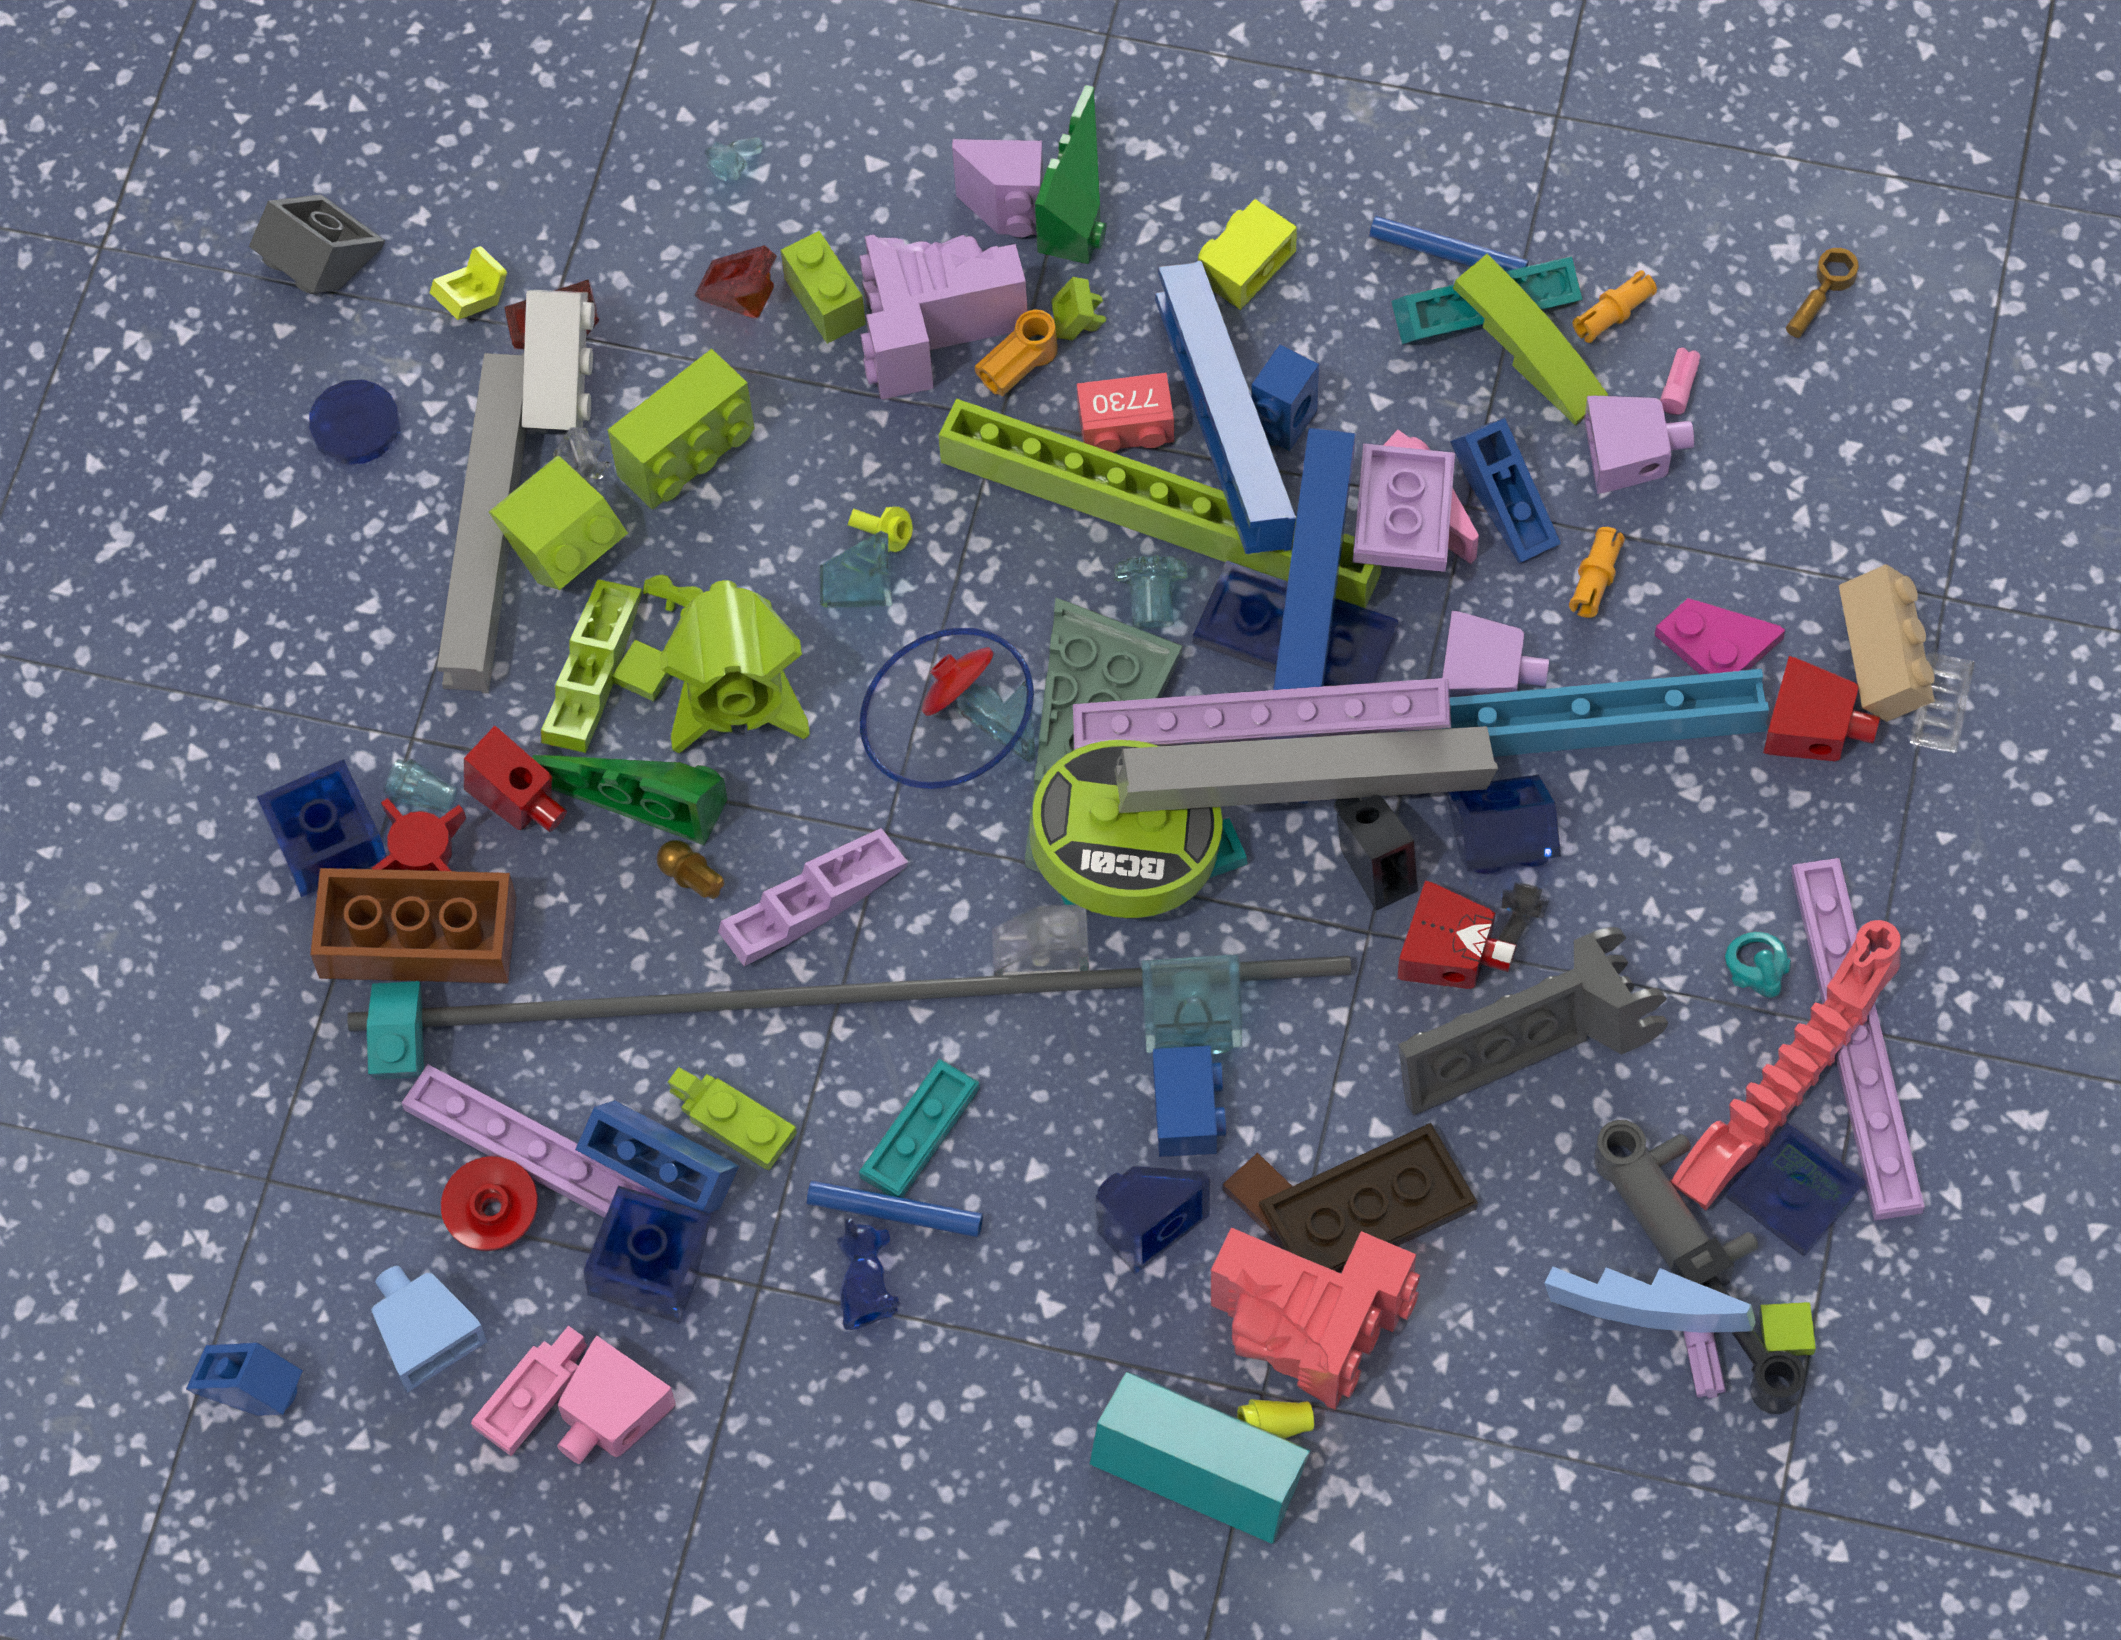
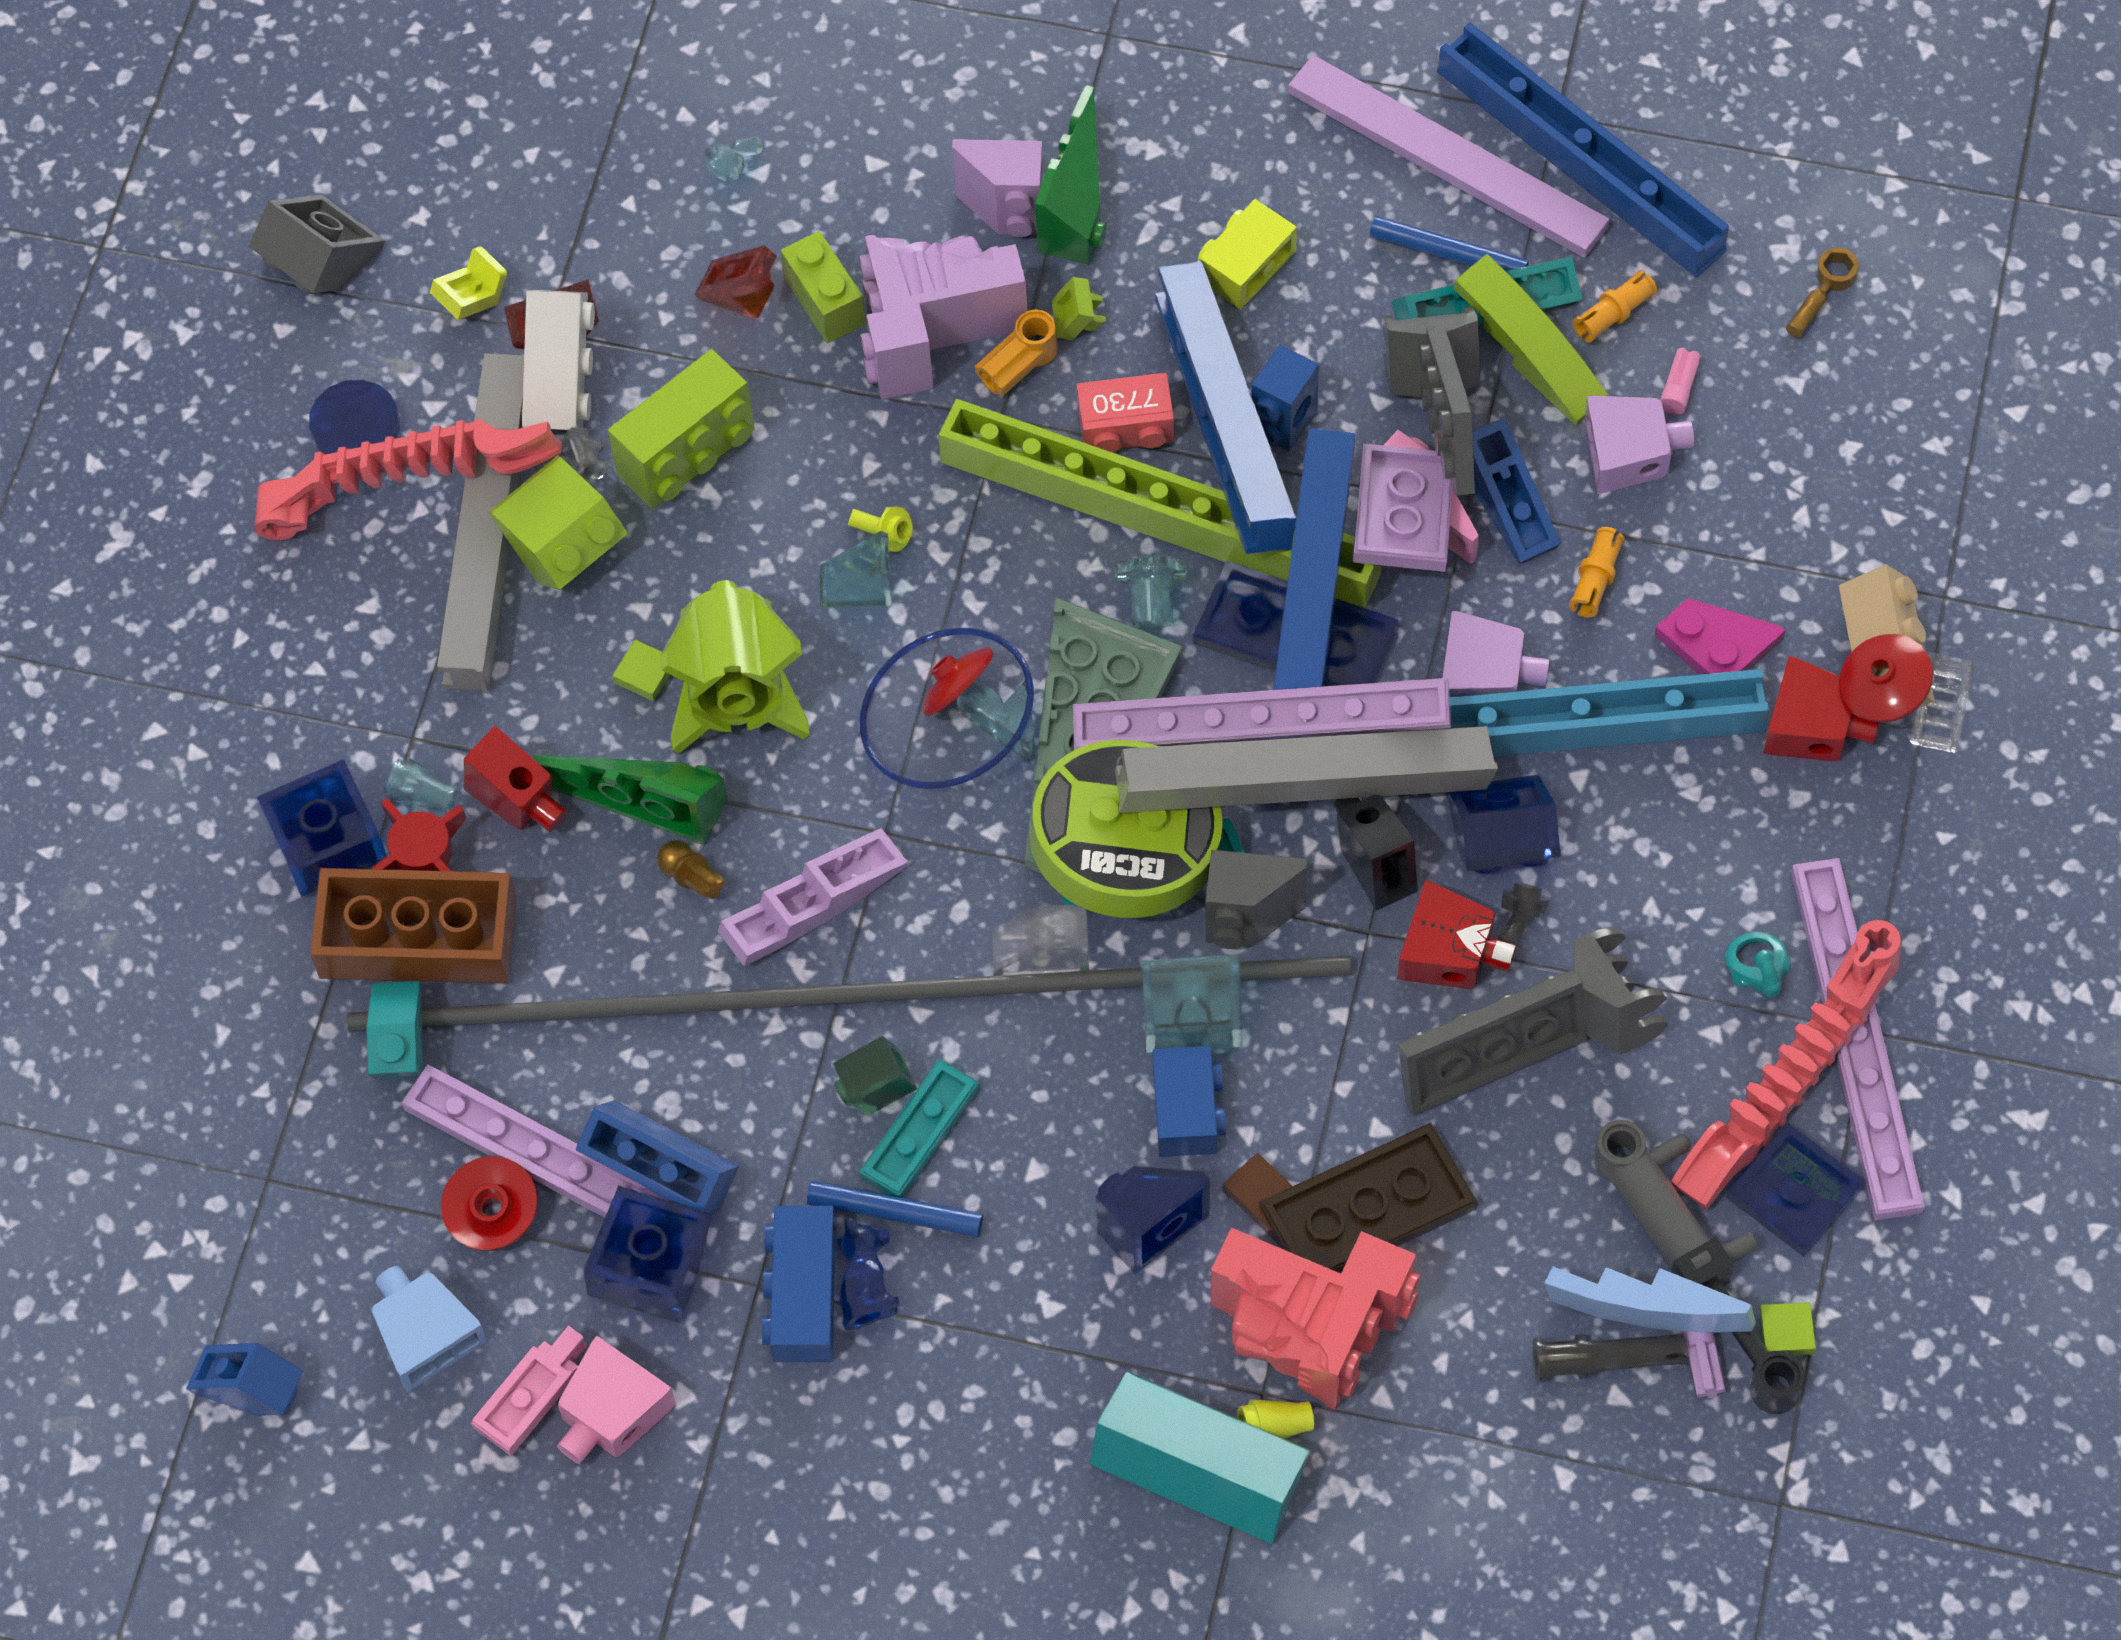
lime slope [541,579,642,753] -> none
lime piece [643,575,703,611] -> none
lime hinge [667,1067,797,1170] -> none
none -> coral piece [254,419,562,541]
none -> blue brick [762,1206,836,1362]
none -> clear green brick [833,1036,917,1116]
none -> dark grey slope [1205,850,1307,949]
none -> lavender tile [1288,55,1610,258]
none -> dark grey hinge [1382,306,1480,496]
none -> blue tile [1437,22,1729,278]
none -> clear smoke pin [1532,1333,1687,1383]
none -> red dish [1840,634,1933,723]

